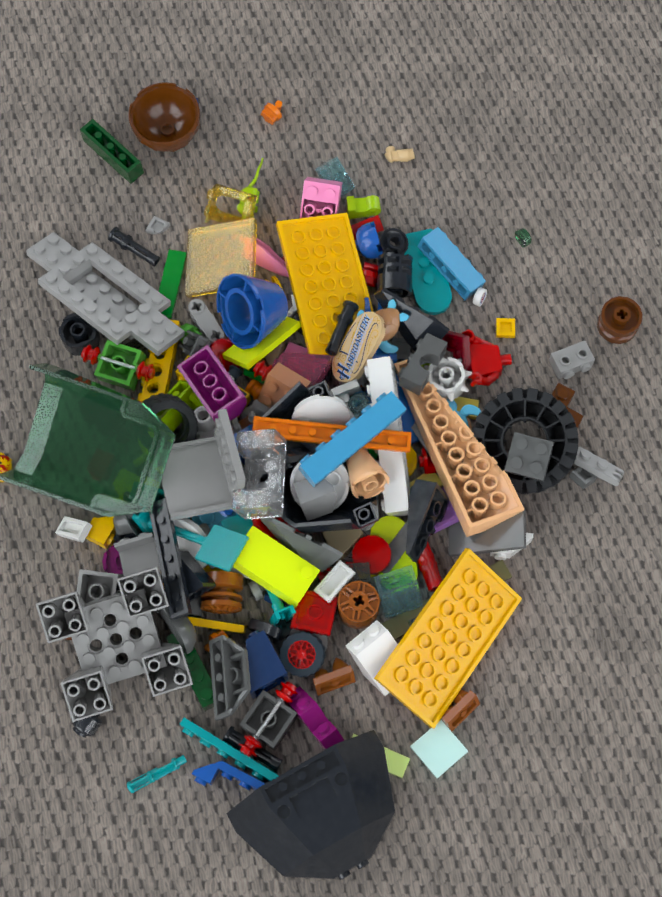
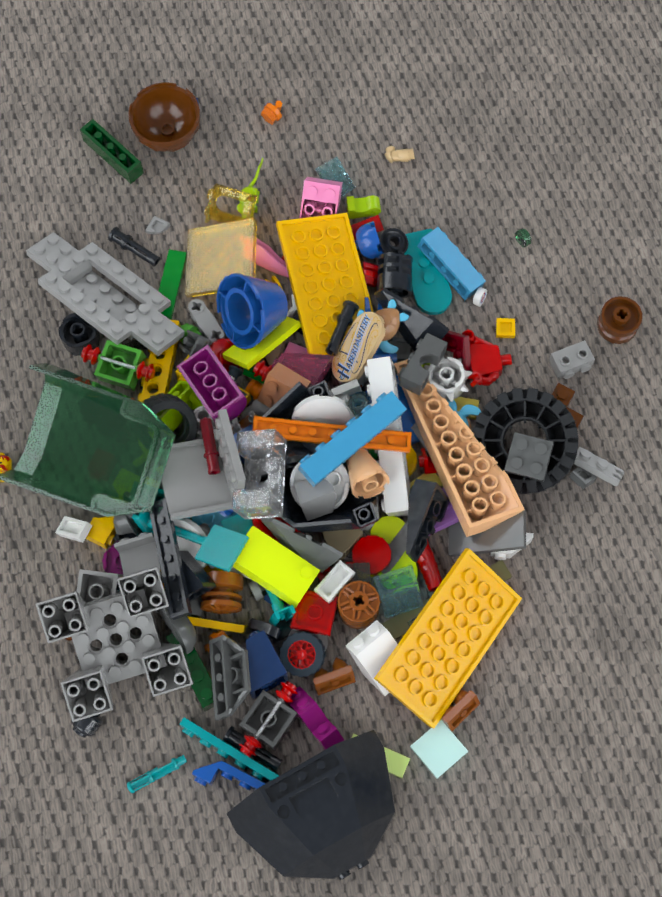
none -> dark red axle [200,417,221,475]

